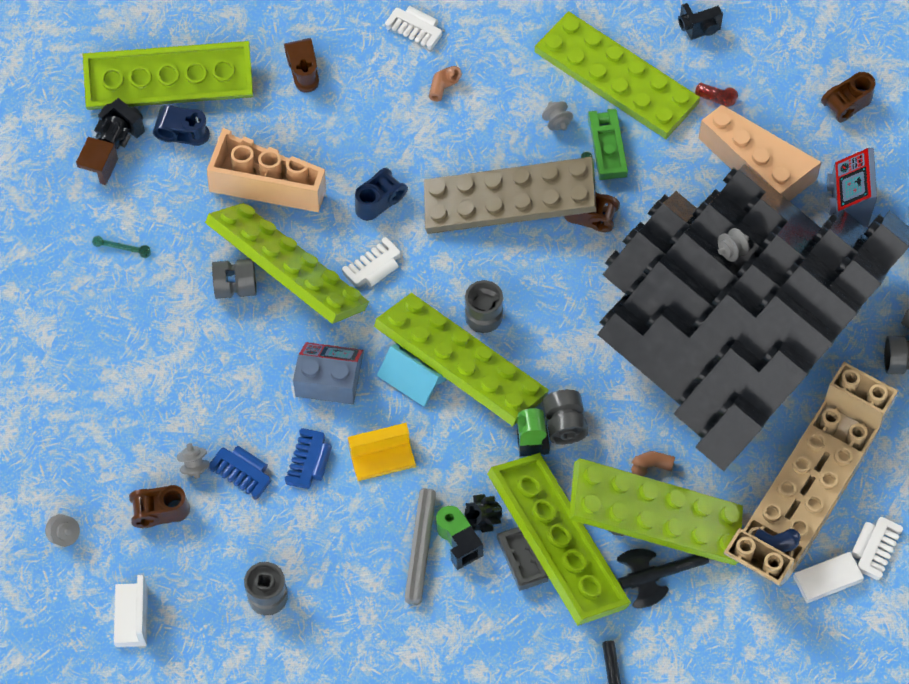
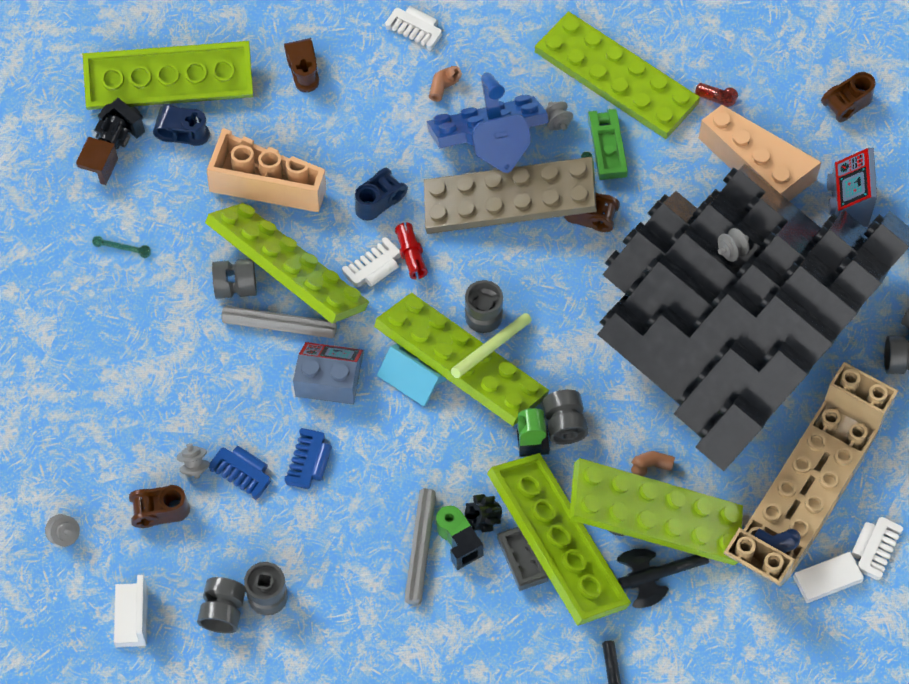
yellow panel [348,423,416,481] -> none
black bracket [678,3,723,40] -> none
none -> dark grey wheel [197,577,246,634]
none -> light grey axle [221,306,337,338]
none -> red pin [395,222,428,280]
none -> blue plate [427,72,549,173]
none -> yellowish green bar [451,313,532,378]

